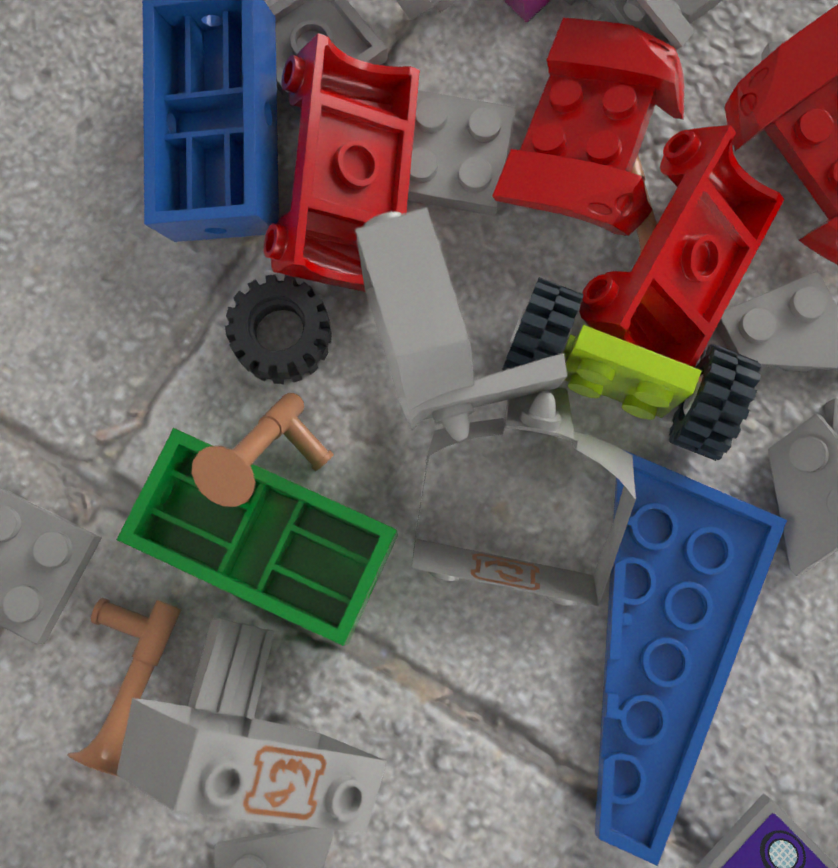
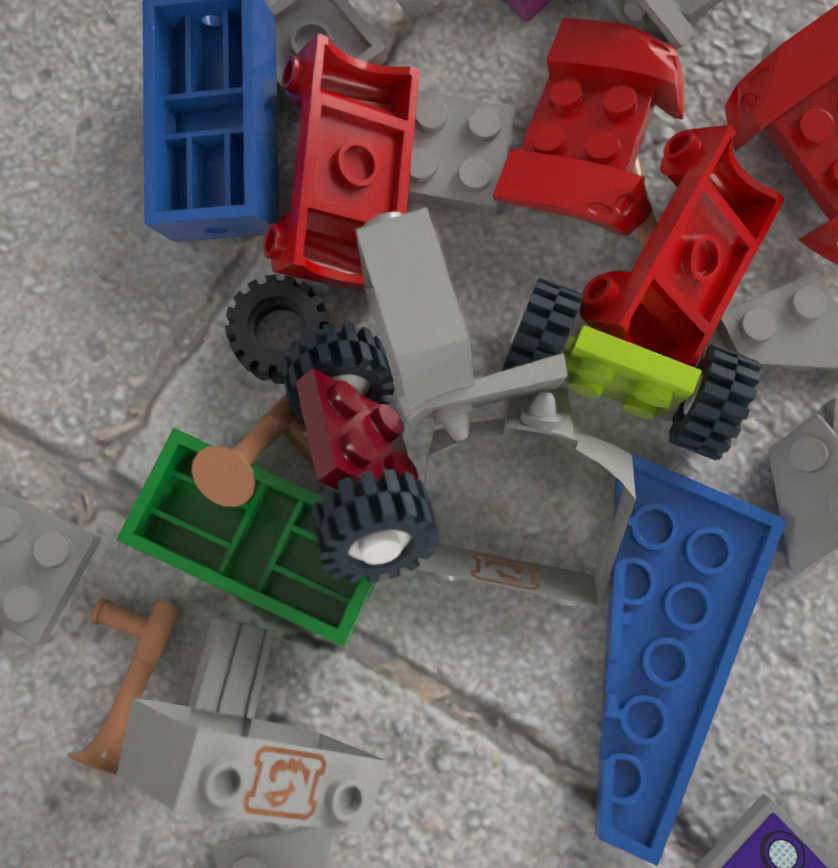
none -> plate [281,323,440,583]

